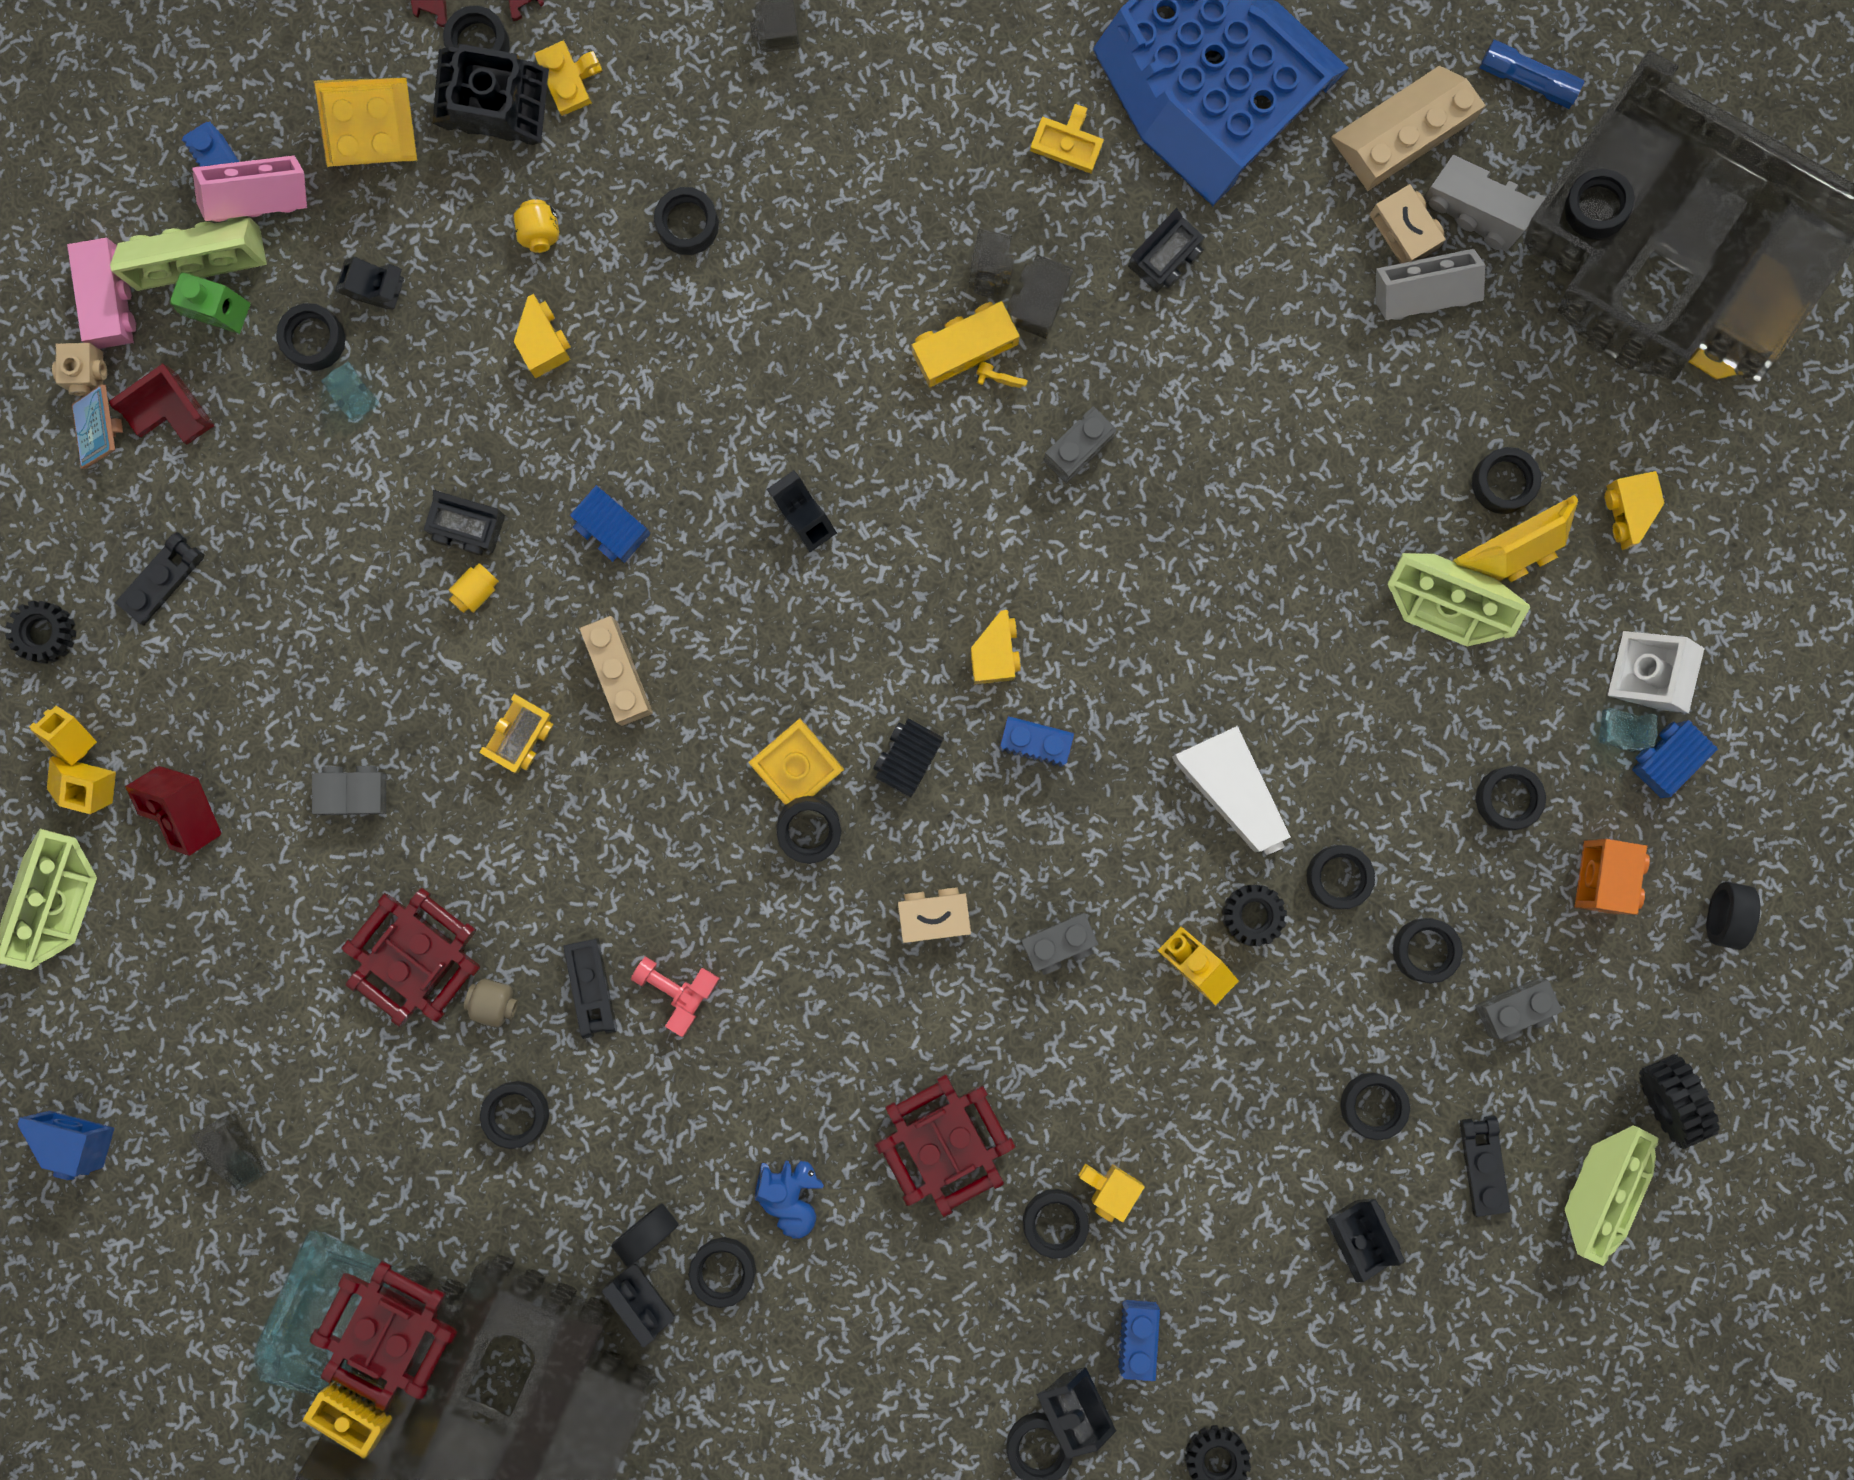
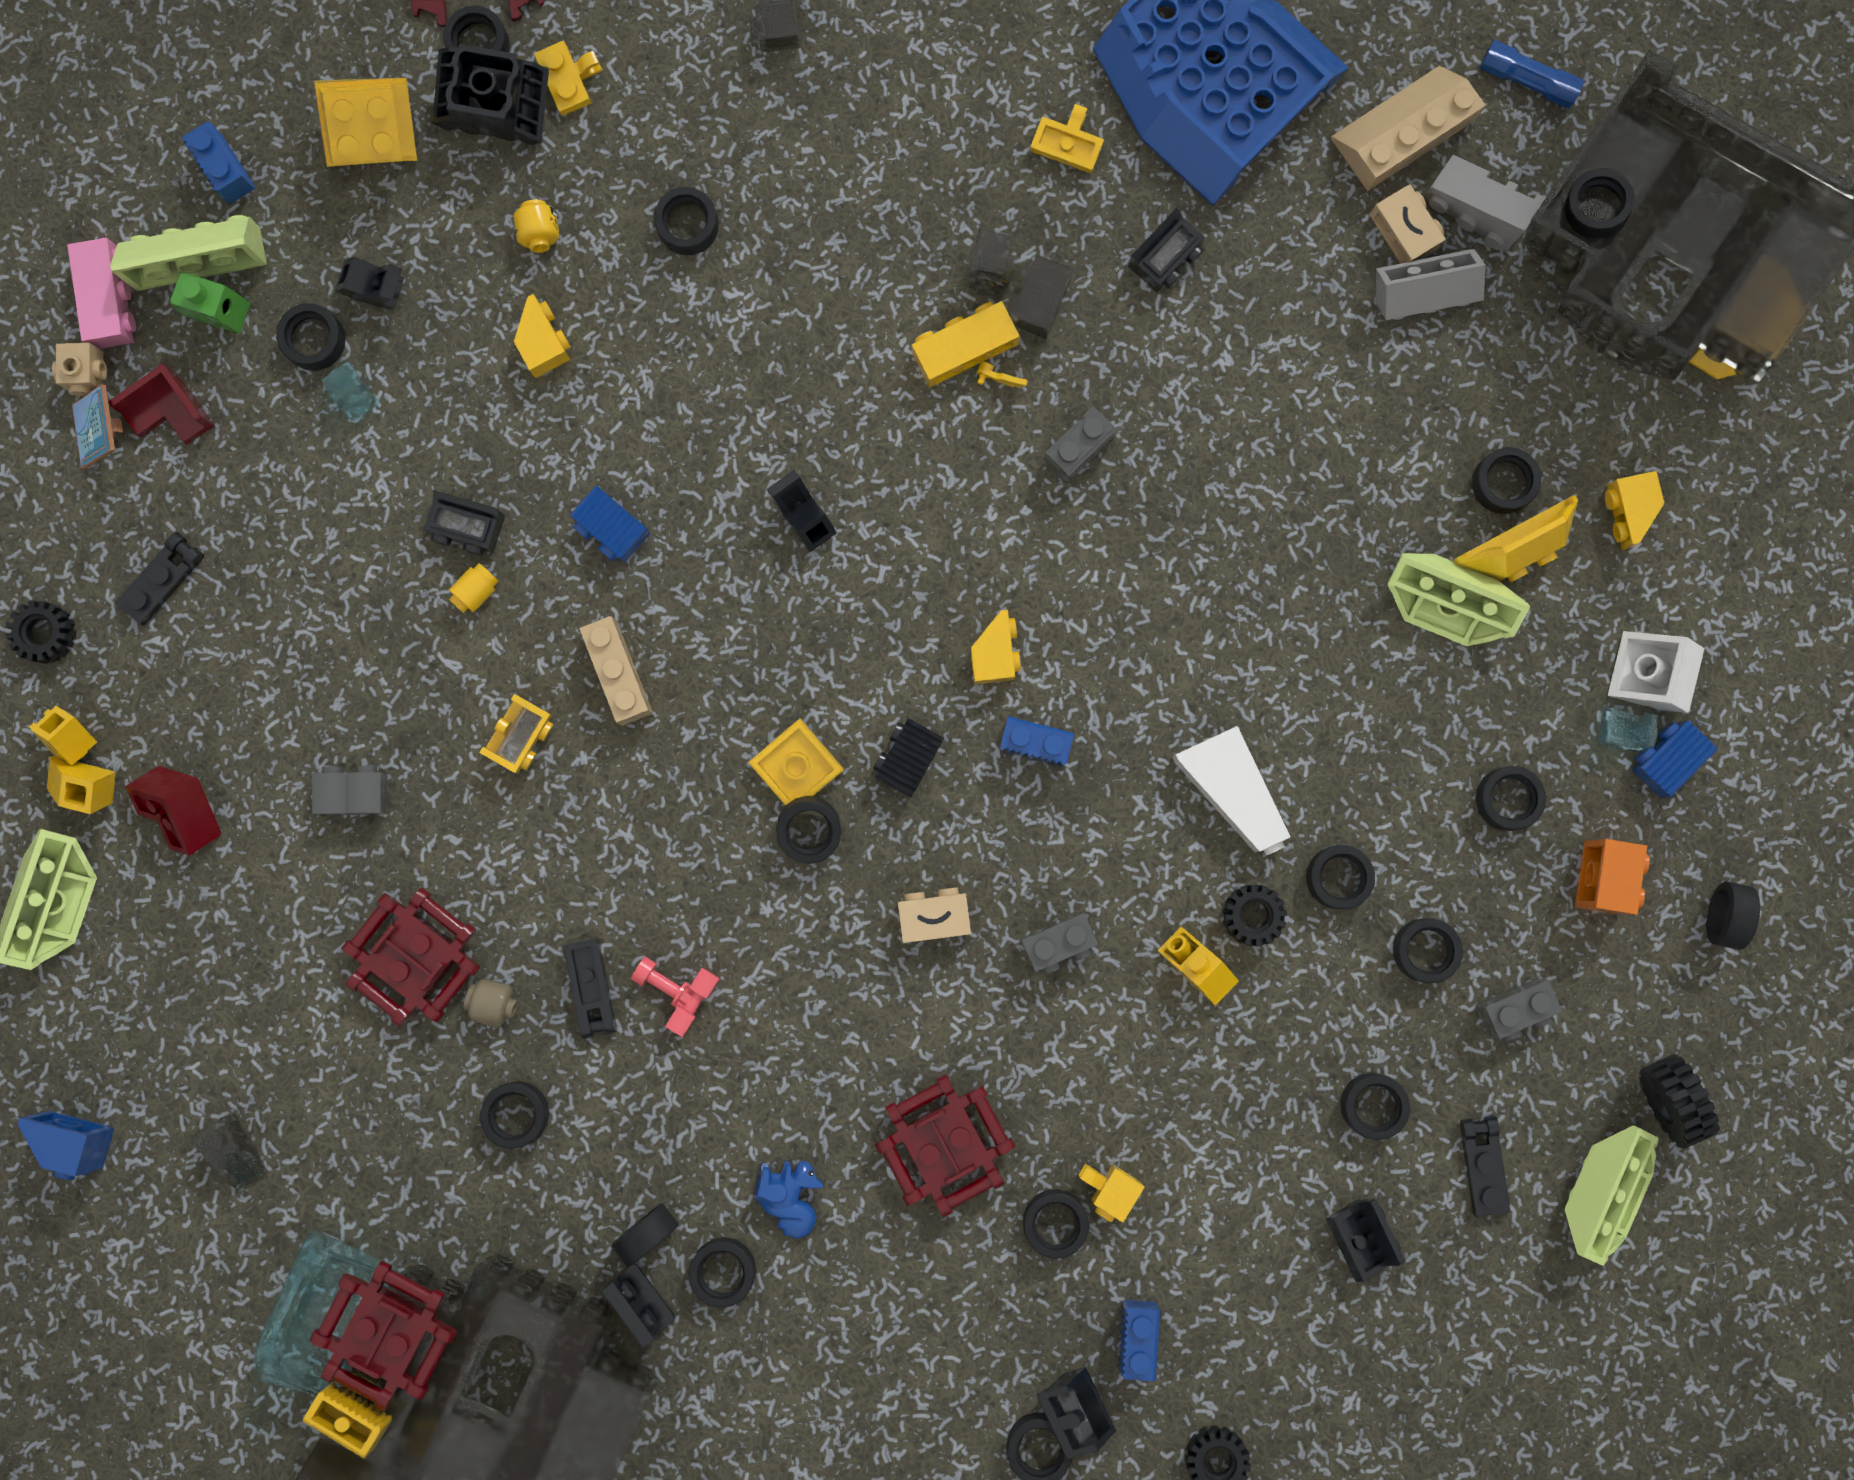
bright pink brick [192,155,307,222] -> none

